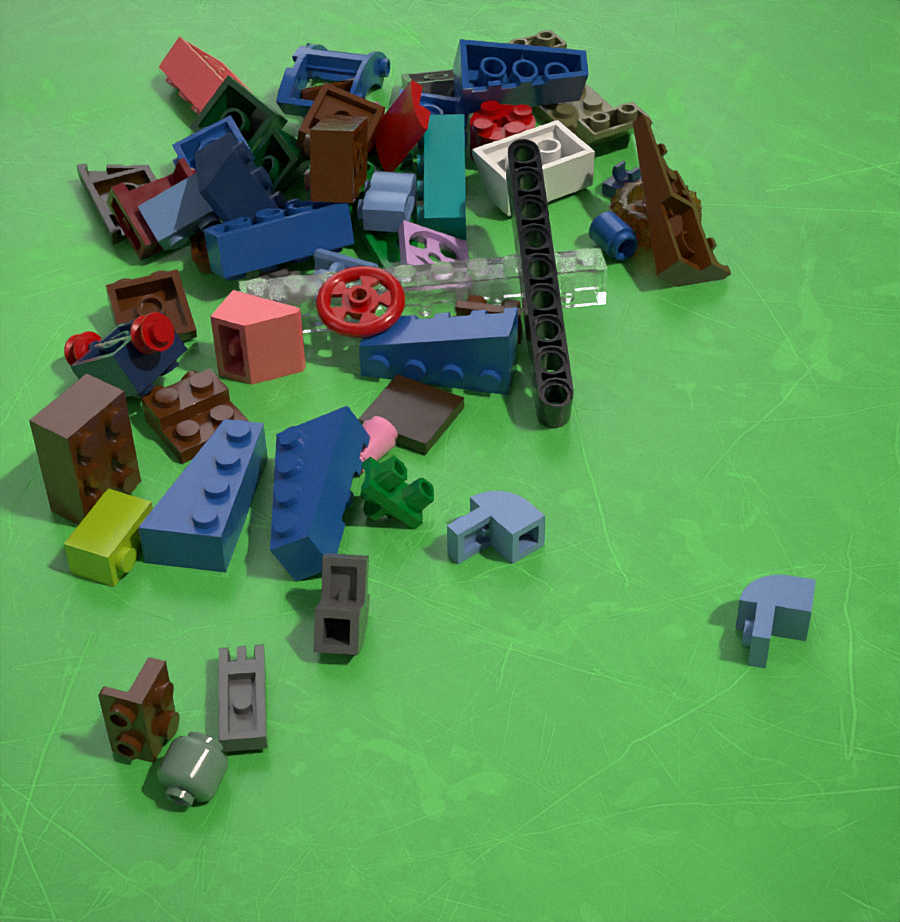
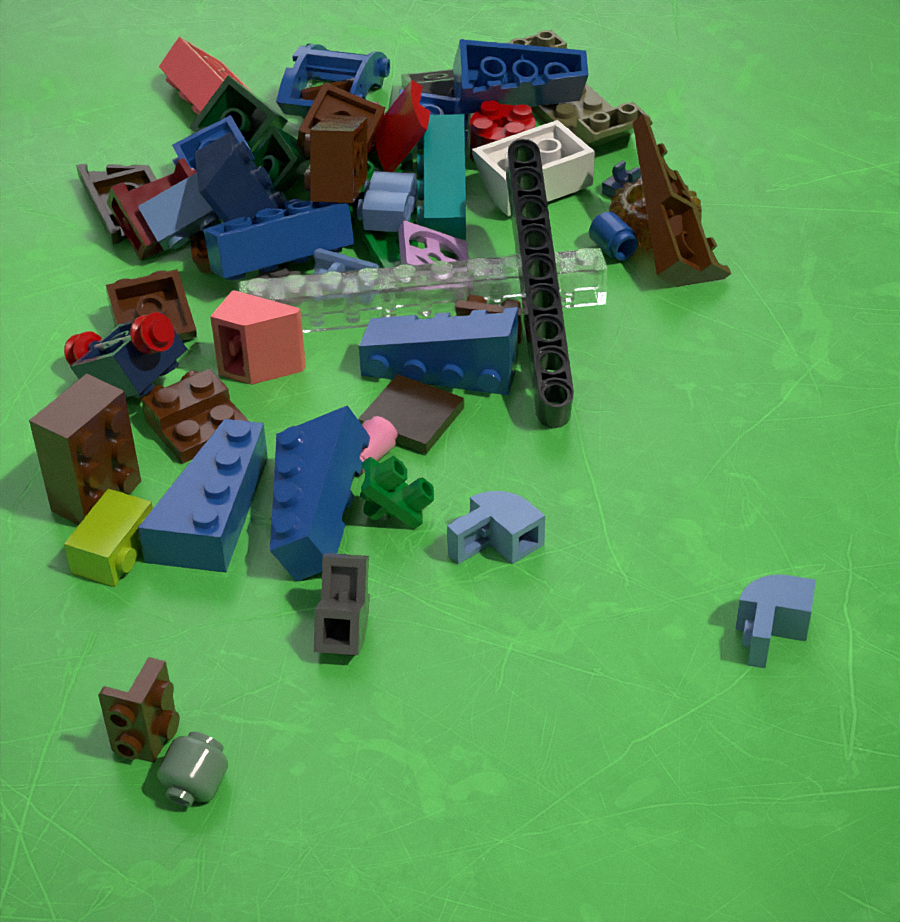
dark grey hinge [219,644,268,752] -> none
red plate [316,266,406,338] -> none

